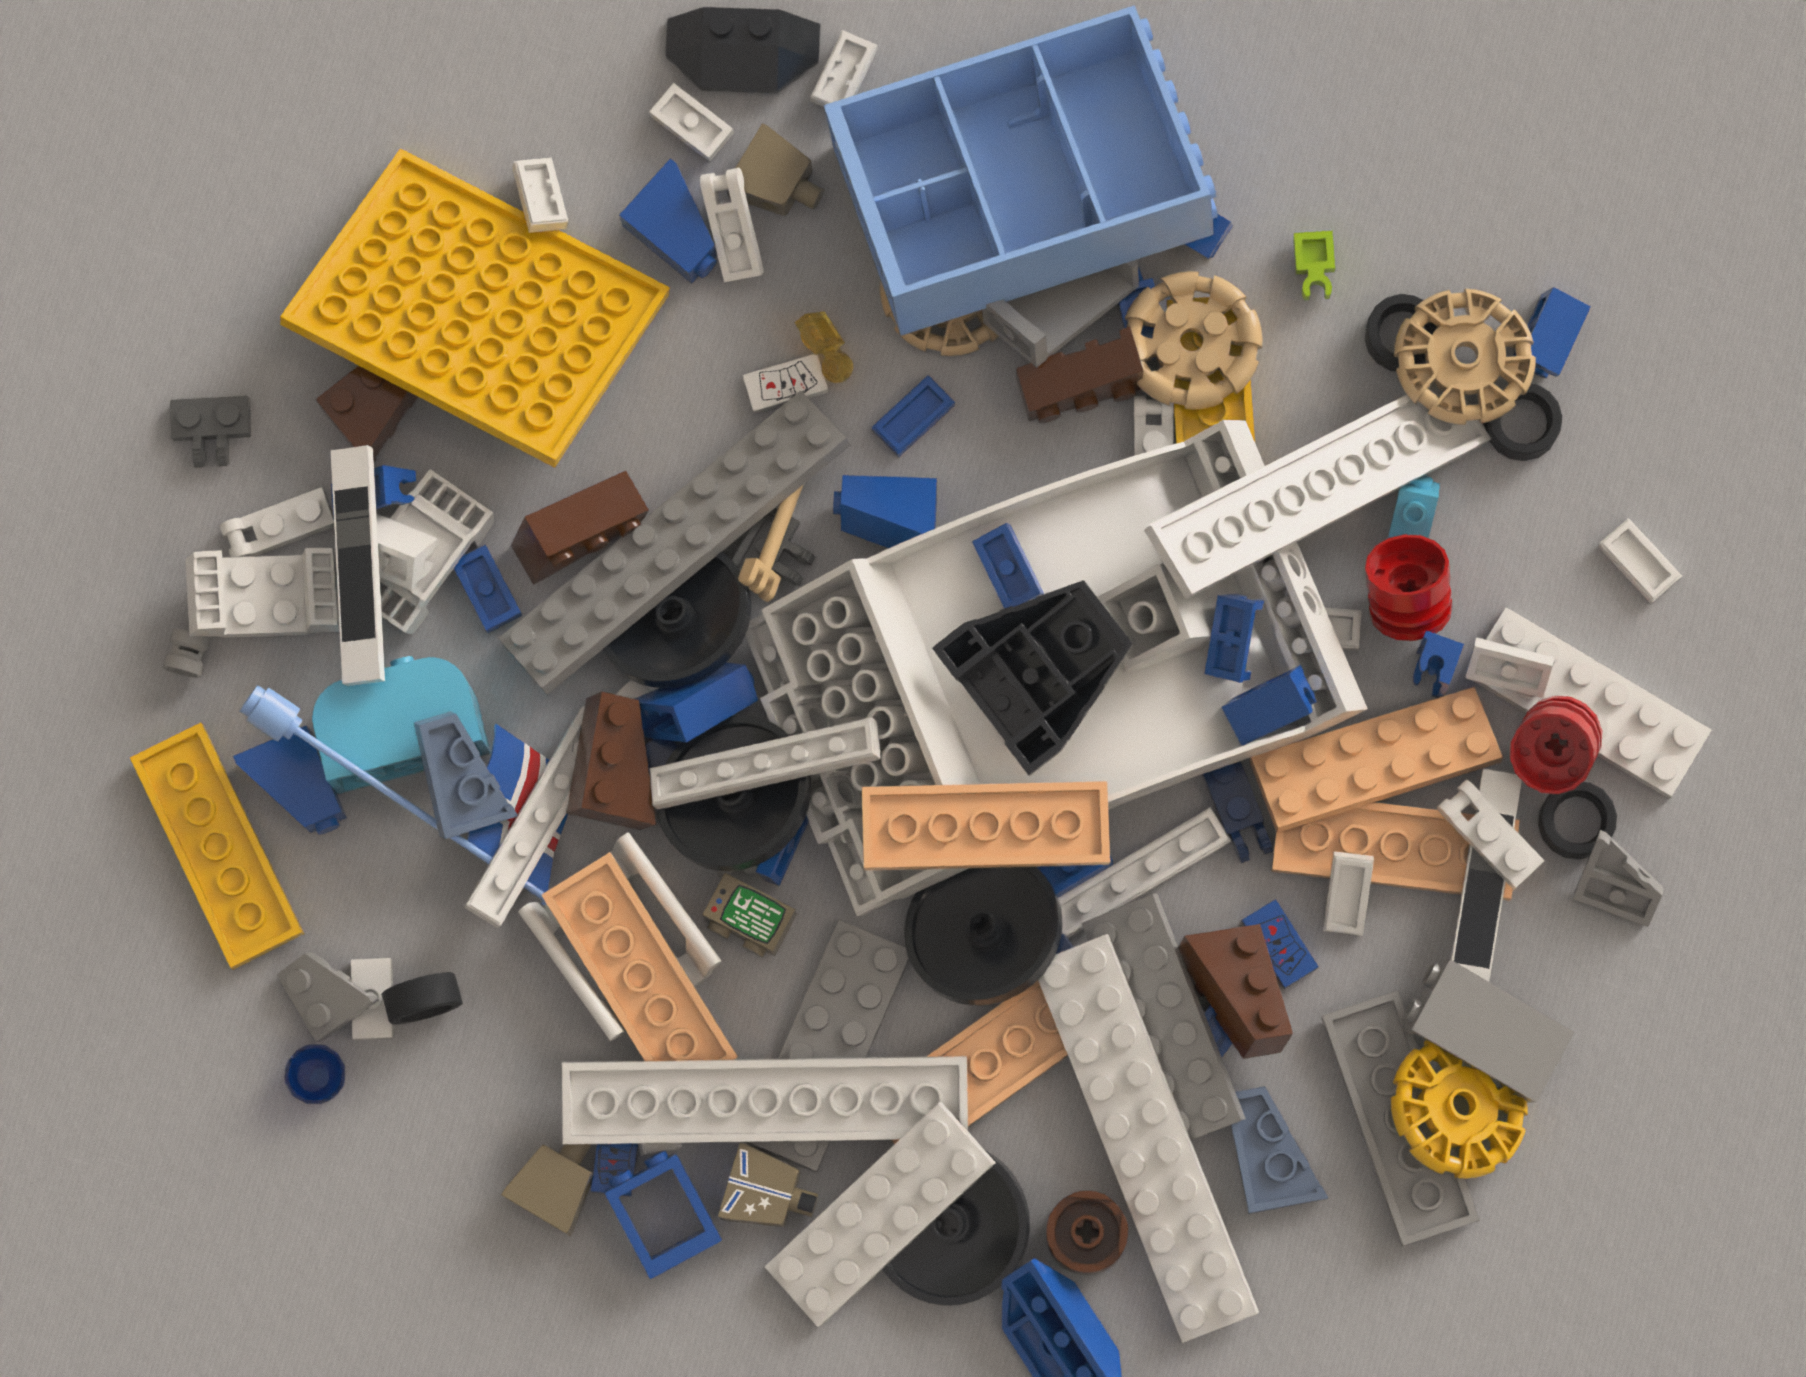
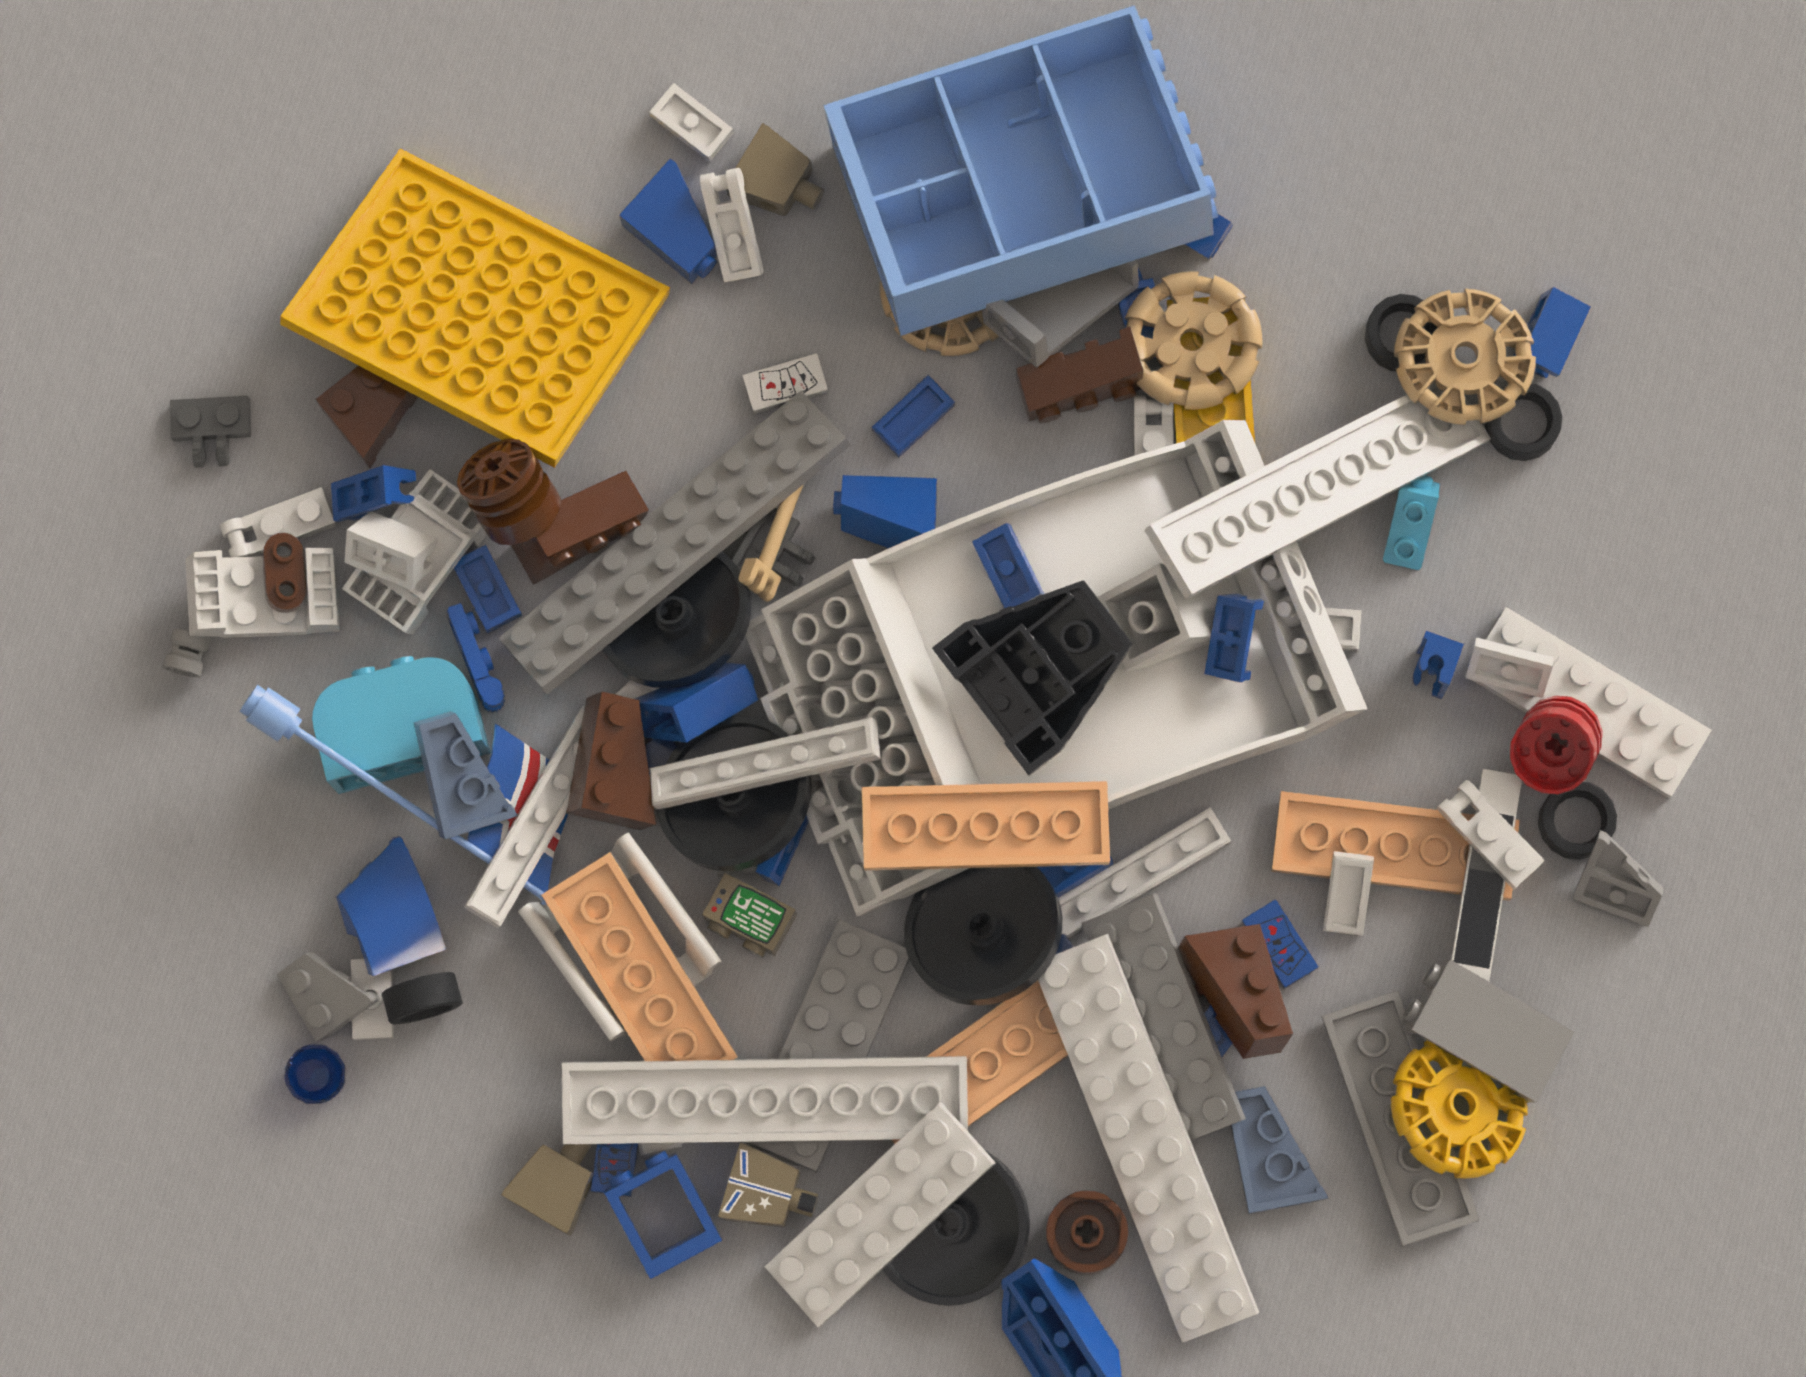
yellow plate [130,722,304,970] -> none
blue slope [233,725,347,835] -> none
tile [331,445,385,686] -> none
white plate [512,158,568,233] -> none
black wedge [665,7,821,93] -> none
clear yellow plate [794,311,853,383] -> none
white plate [810,30,878,107] -> none
dark blue hinge [1202,761,1273,863] -> none
blue hinge [1221,665,1316,746] -> none
light nougat plate [1250,687,1503,833] -> none
lime plate [1293,230,1335,300] -> none
red wheel [1365,534,1452,641] -> none
white tile [1598,518,1682,604] -> none
none -> reddish brown plate [262,533,306,613]
none -> blue slope [336,836,446,976]
none -> blue hinge [447,603,505,713]
none -> reddish brown wheel [457,439,561,545]

